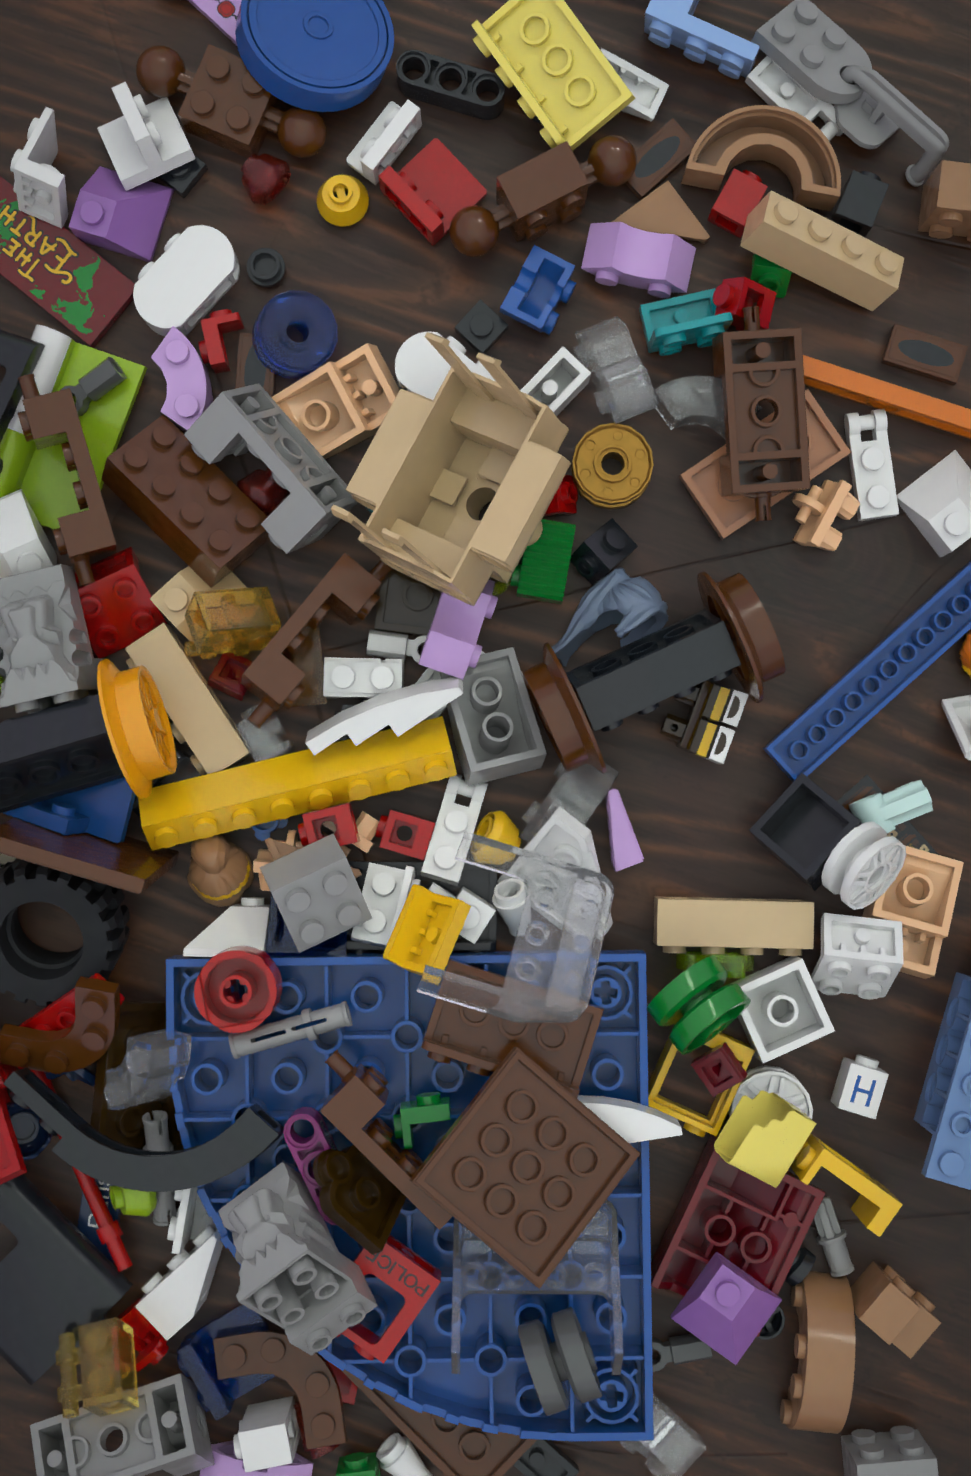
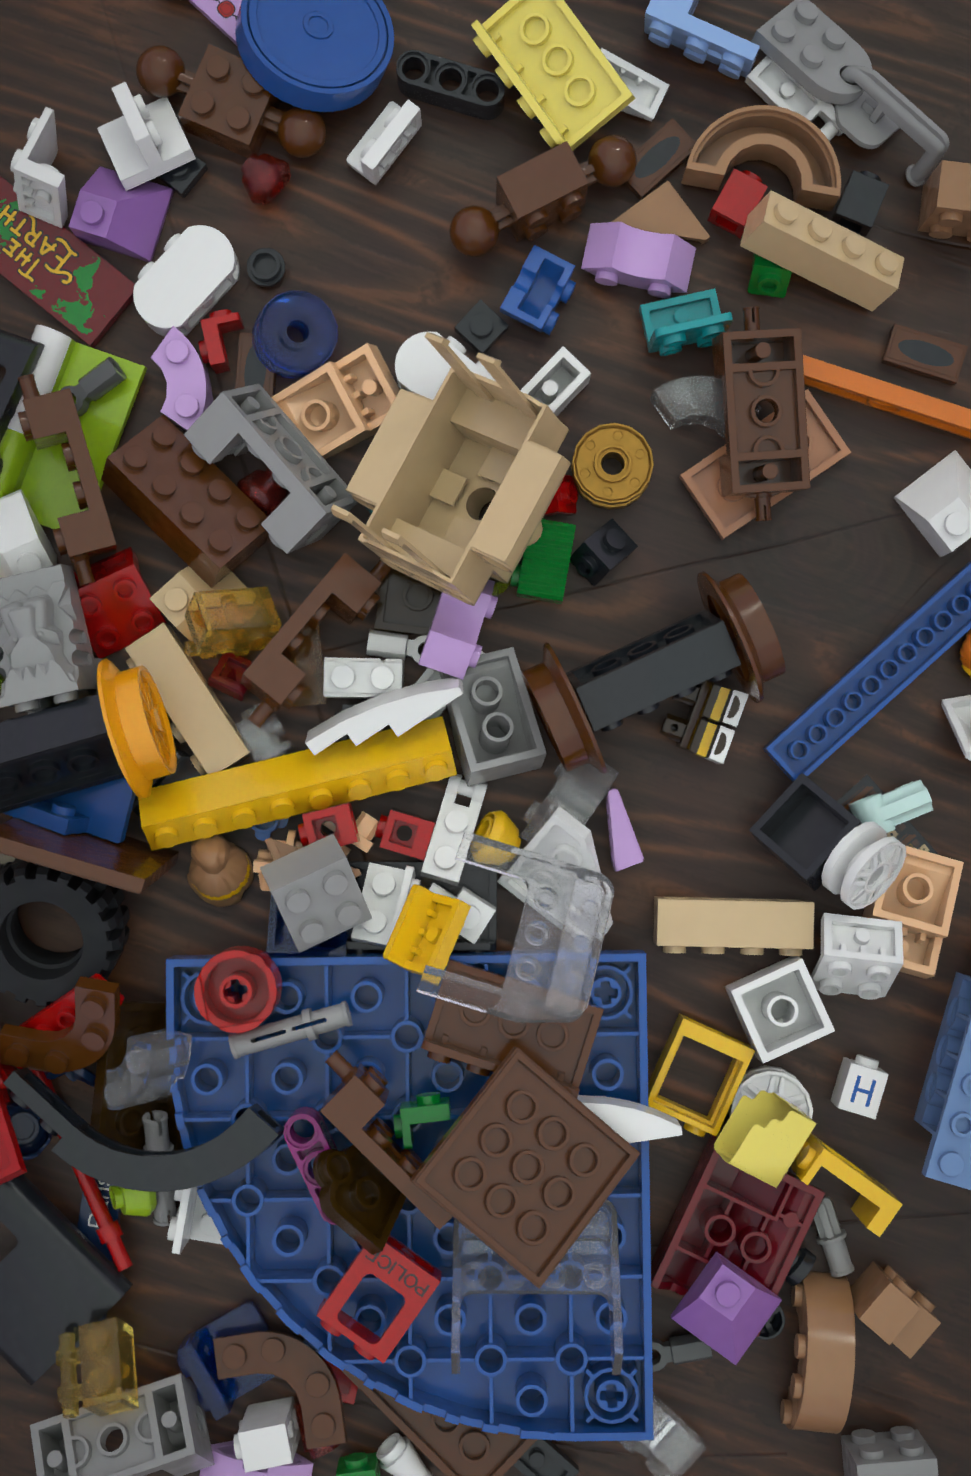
red bracket [110,1298,169,1372] -> none
white slope [135,1224,223,1341] -> none
white slope [183,897,274,957] -> none
light grey brick [218,1162,378,1355] -> none
yellow cone [317,174,369,227] -> none
red bracket [378,138,487,246] -> none
white cone [492,878,532,937] -> none
dark grey wheel [518,1307,603,1416] -> none
sand blue hair [552,567,668,667] -> none
clear brick [573,316,659,424] -> none
green wheel [647,955,751,1055] -> none
clear neon green plate [676,951,754,978] -> none
dark red tile [691,1042,748,1097] -> none
red brick [713,277,777,331] -> none
light nougat hips [792,480,860,551] -> none
white plate [844,409,899,521] -> none

